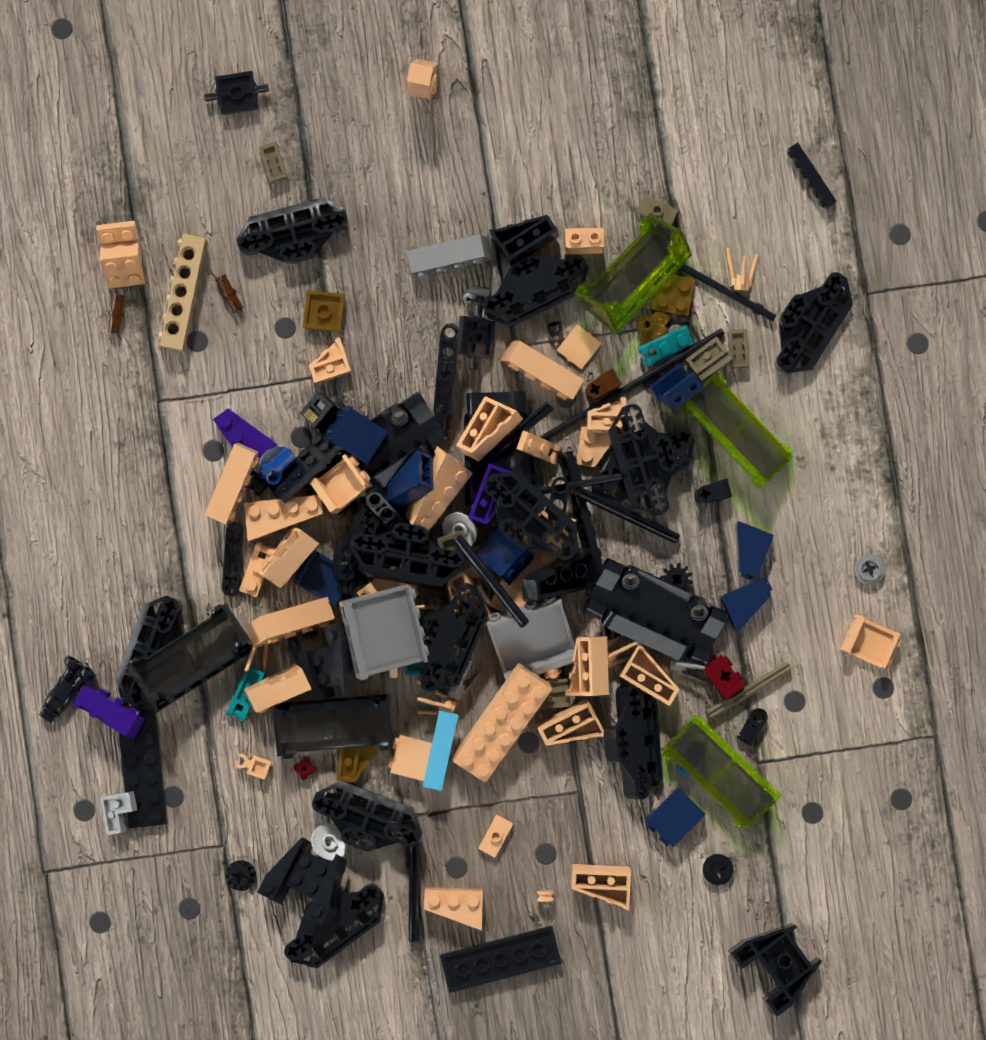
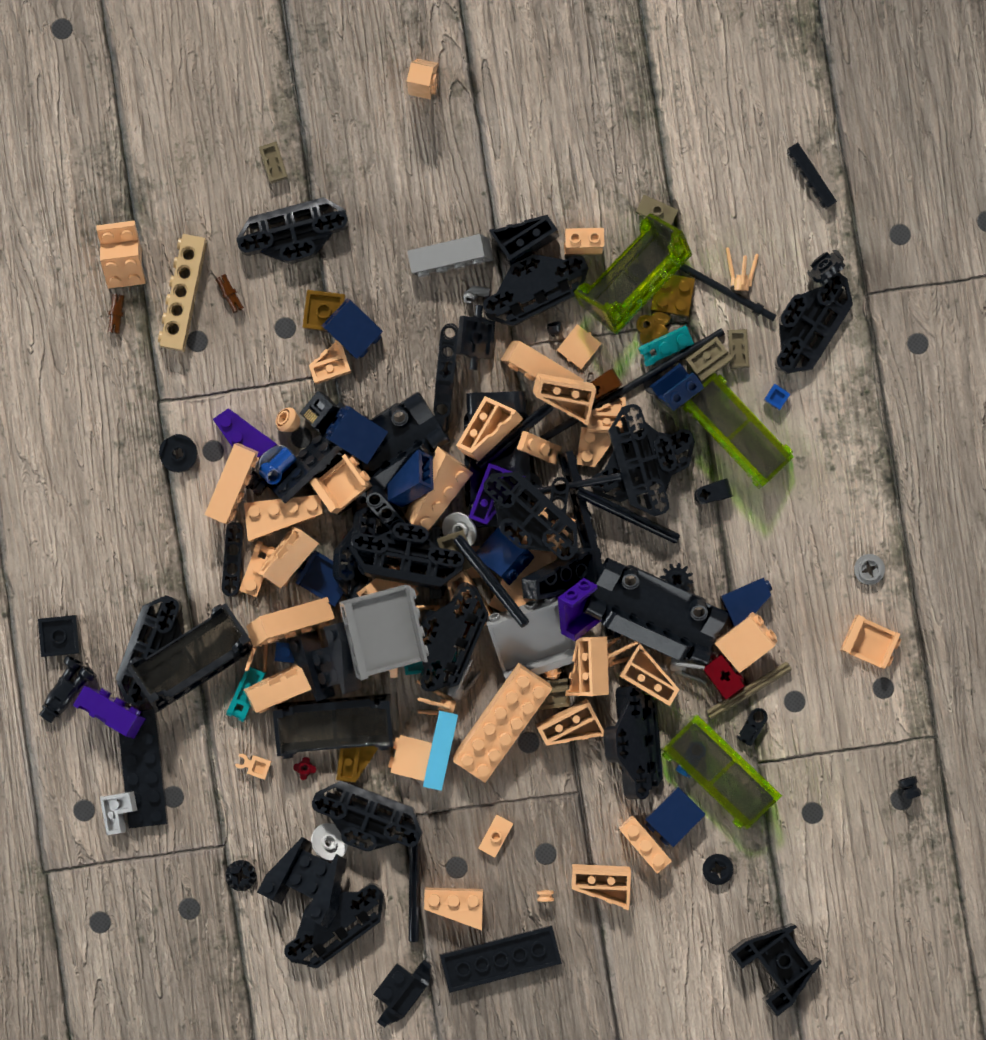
black plate [204,71,269,115] -> none
dark blue slope [735,521,774,580] -> none
none -> black plate [38,615,81,657]
none -> black plate [159,434,198,473]
none -> blue plate [275,642,295,663]
none -> light nougat cone [276,407,300,432]
none -> dark blue panel [322,298,383,359]
none -> black plate [373,960,432,1028]
none -> light nougat wedge [533,373,596,426]
none -> dark purple panel [558,578,601,641]
none -> light nougat brick [618,815,672,874]
none -> light nougat panel [715,612,777,673]
none -> blue plate [764,384,790,410]
none -> black plate [807,250,845,285]
none -> black wheel [898,776,922,800]

